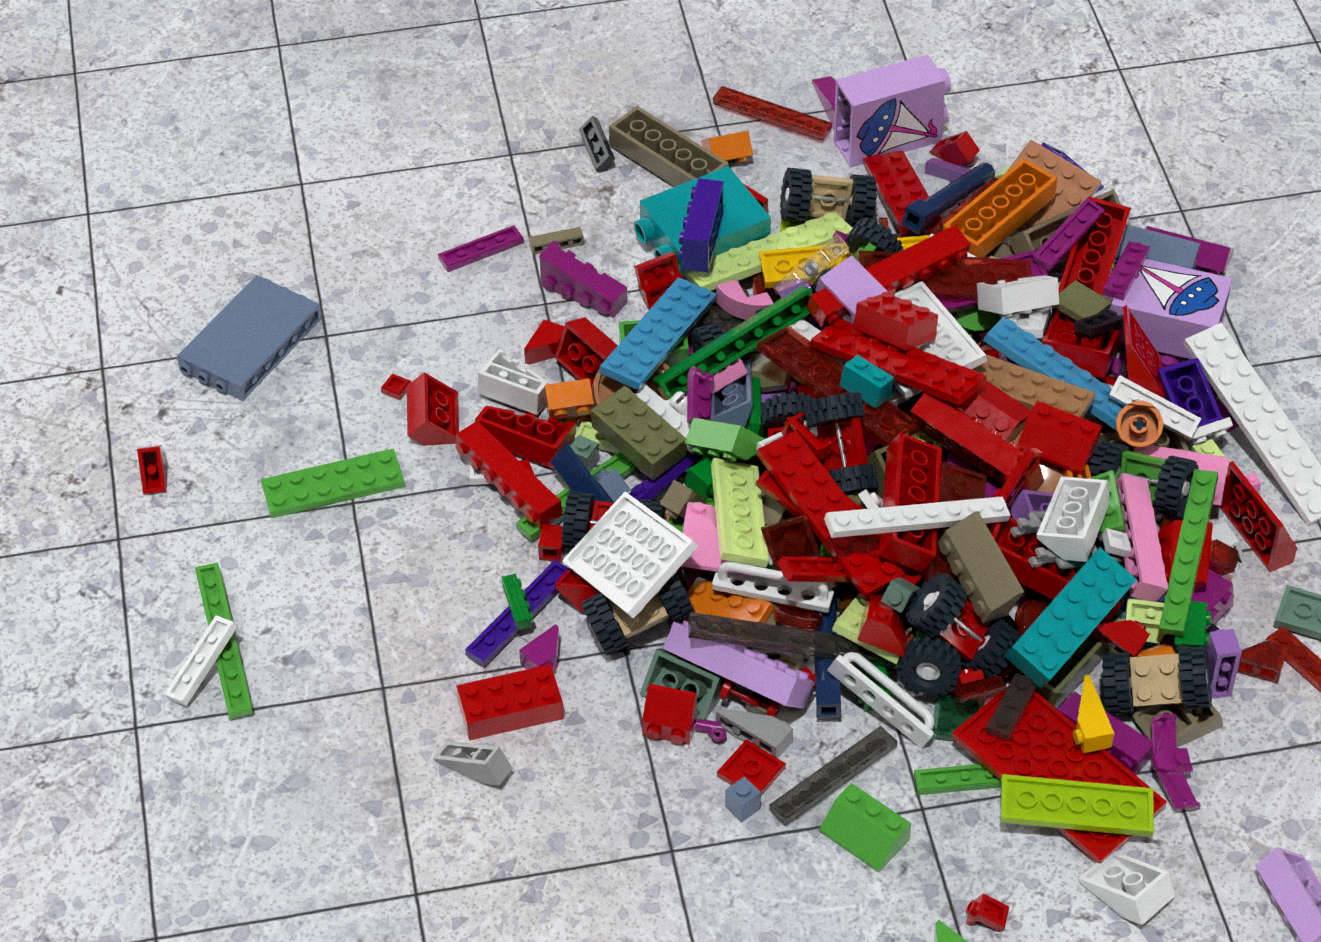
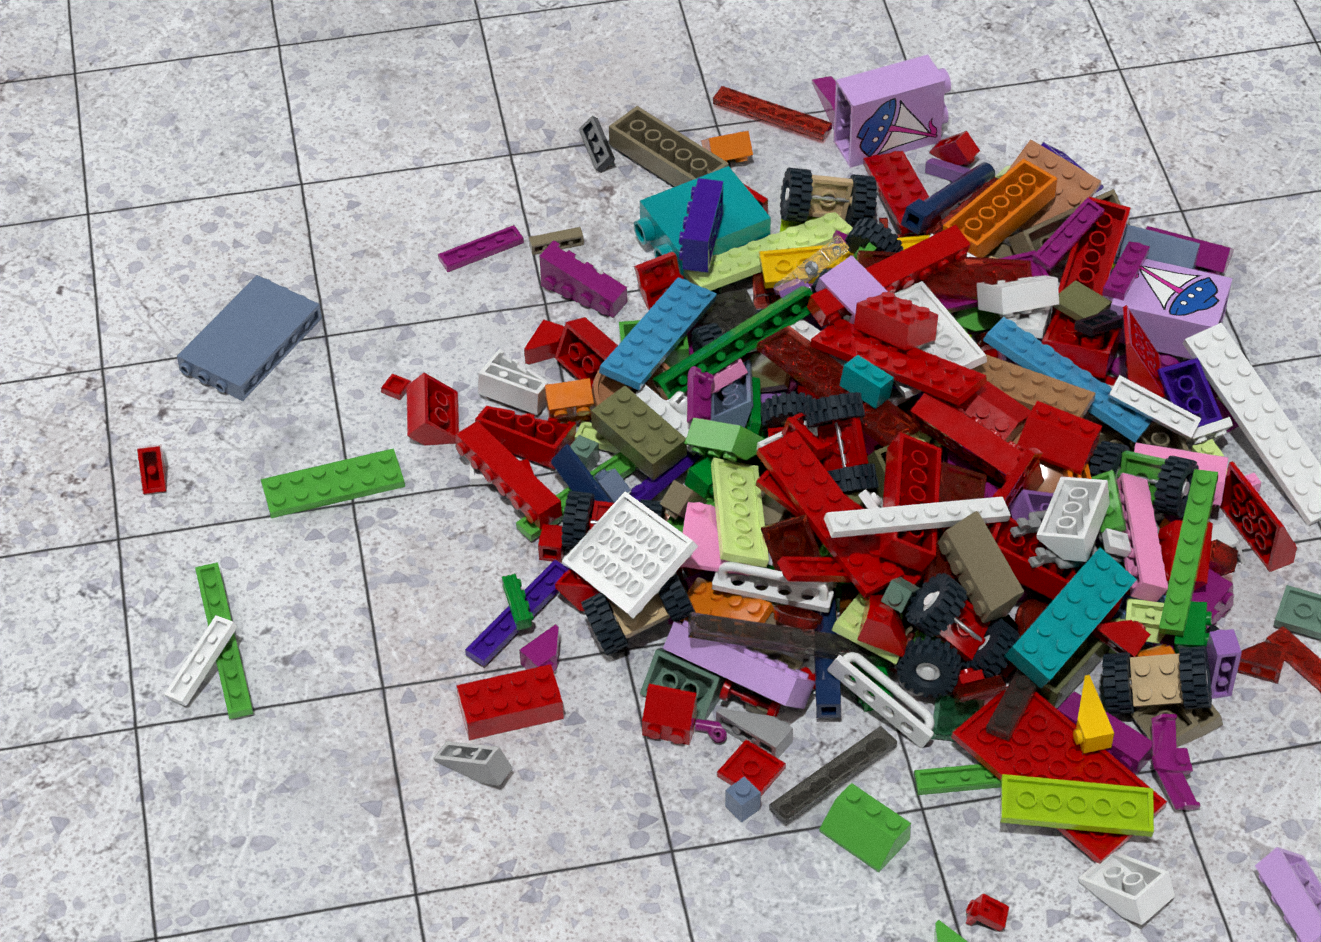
bright pink brick [716,280,773,320] -> none
orange brick [1115,401,1163,450] -> none

